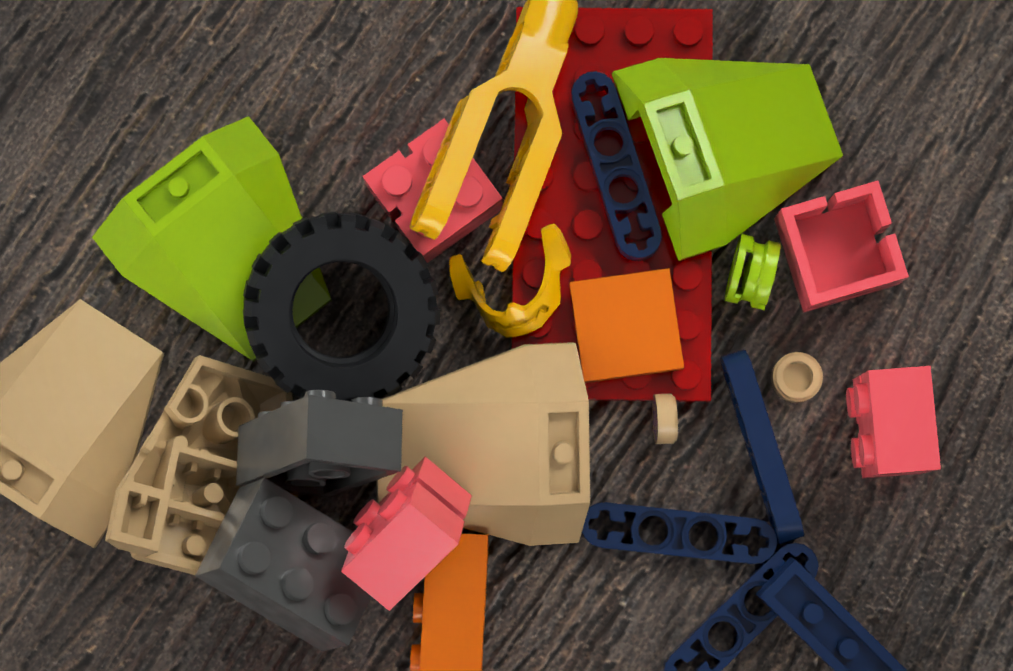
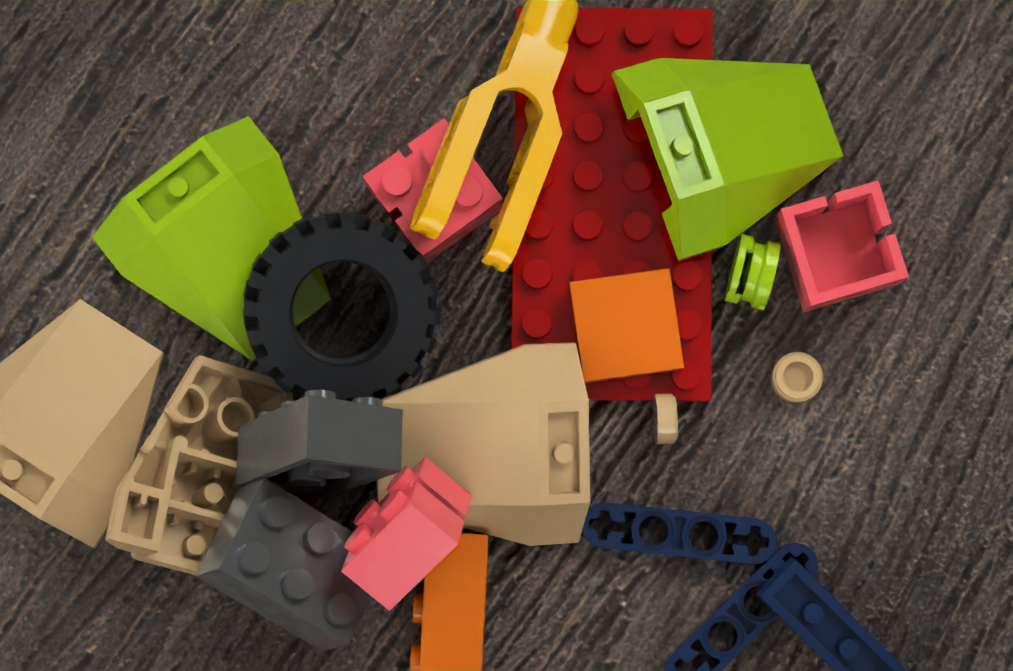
yellow helmet [449,224,571,338] -> none
dark blue beam [571,71,662,261] -> none
dark blue beam [720,350,804,544] -> none
coral piece [846,366,941,478] -> none

